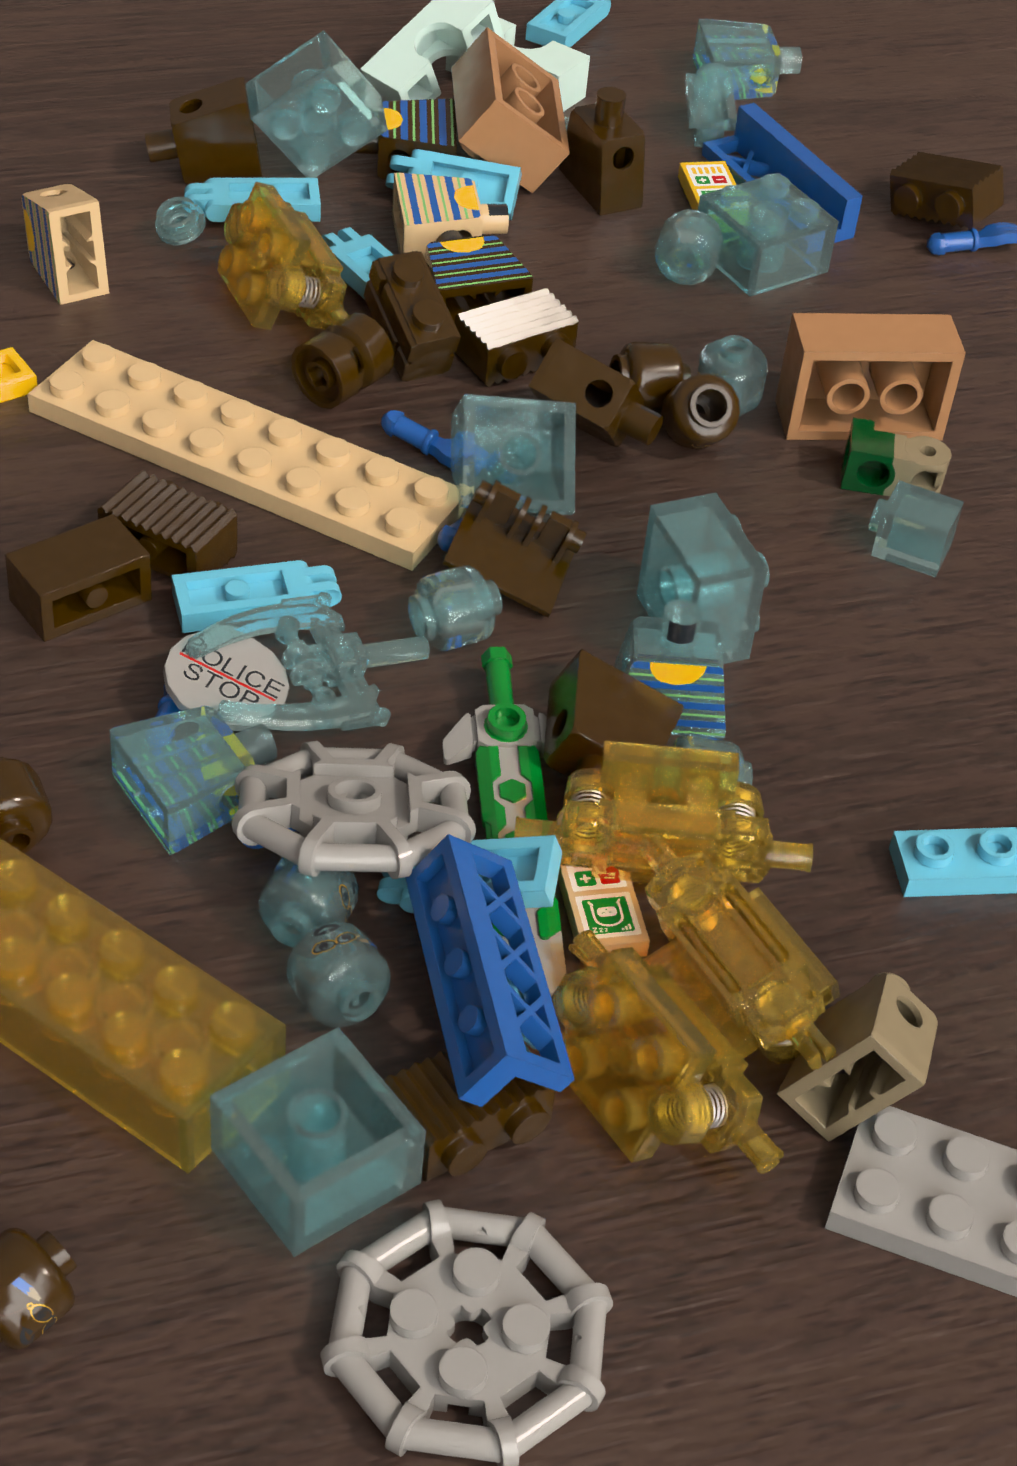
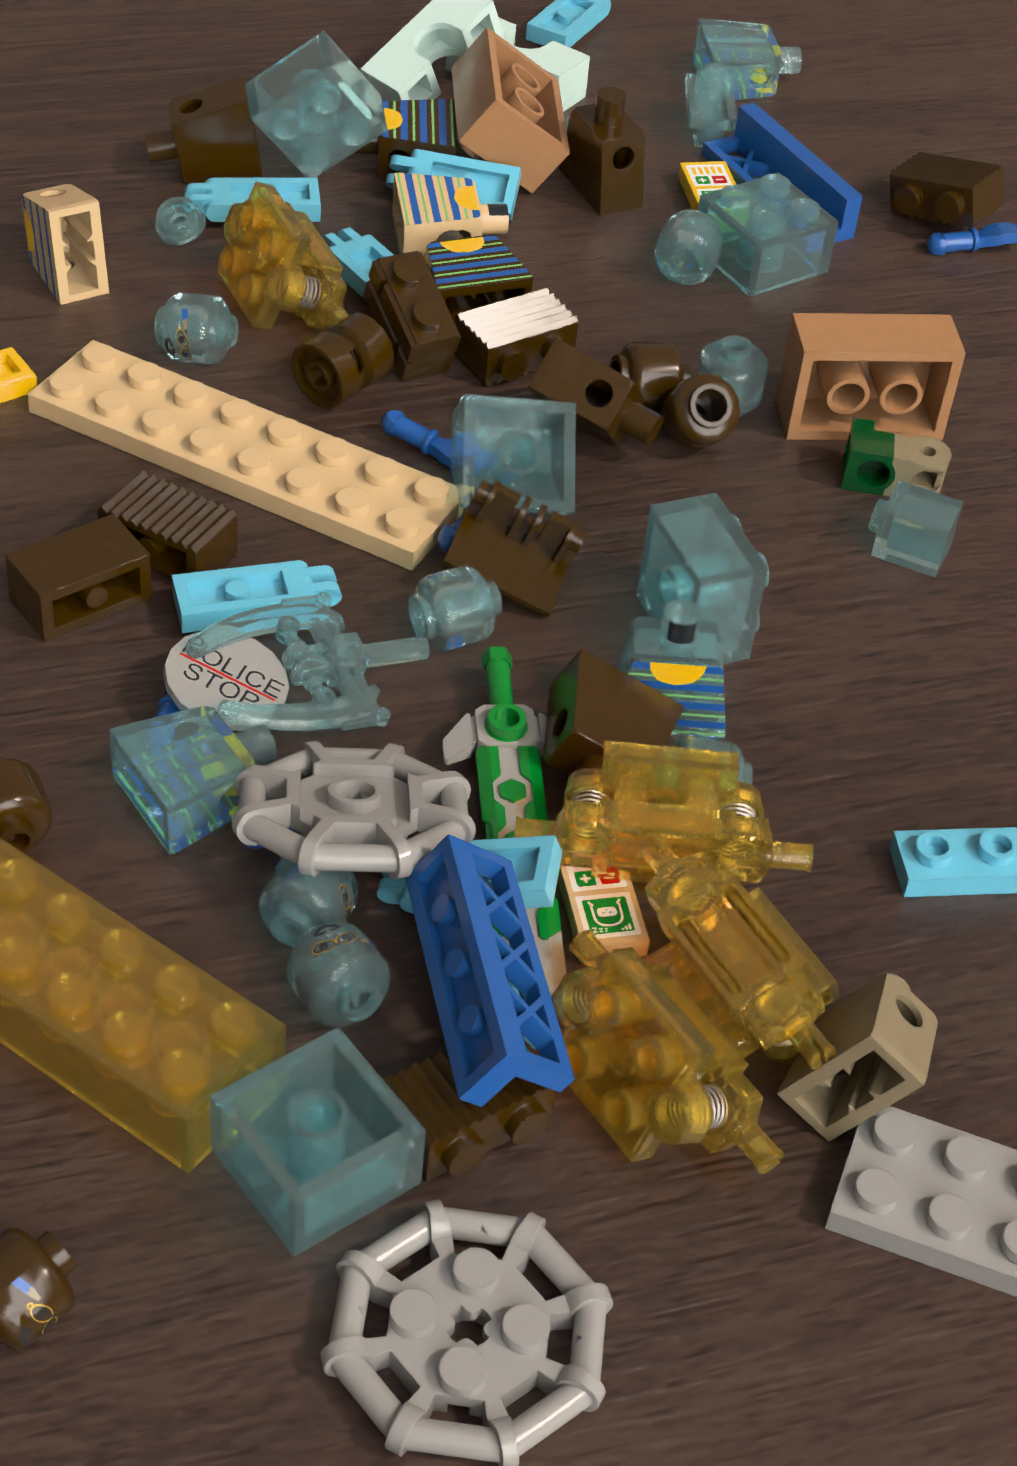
none -> clear light blue head [154,293,239,364]

